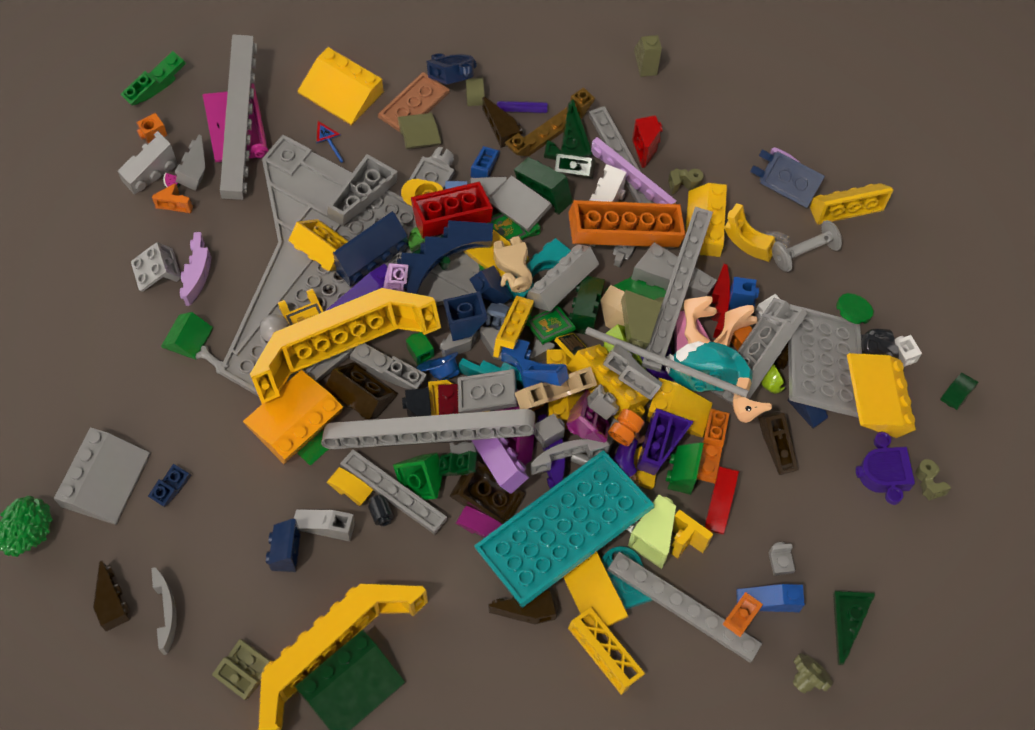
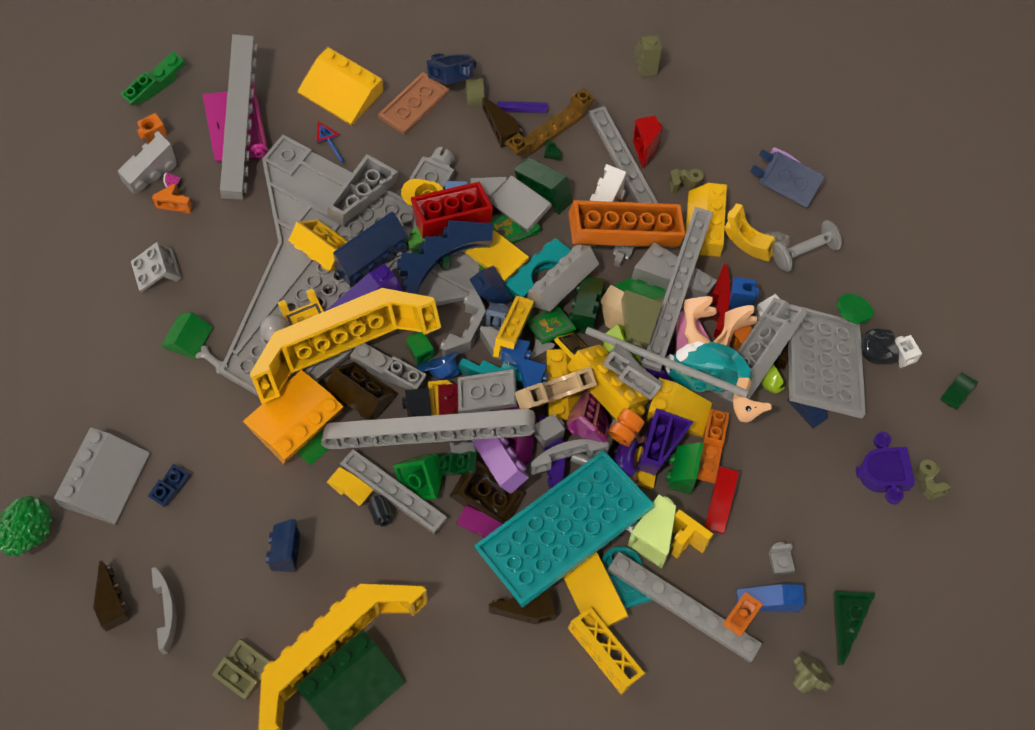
light grey slope [175,135,205,191] -> none
lavender slope [180,232,211,306] -> none
light grey slope [294,509,355,541] -> none
lavender slope [383,263,408,292] -> none
olive slope [397,113,441,149] -> none
dark blue slope [443,291,488,341] -> none
blue slope [471,146,500,178] -> none
tan hips [494,236,532,293] -> none
blue slope [522,364,569,386] -> none
slope [555,154,596,178] -> none
dark green wing [560,100,593,158] -> none
light grey brick [587,384,619,420] -> none
lavender plate [591,137,676,204] -> none
dark brown slope [758,412,798,475] -> none
yellow slope [810,183,893,225] -> none
yellow slope [847,353,916,438] -> none

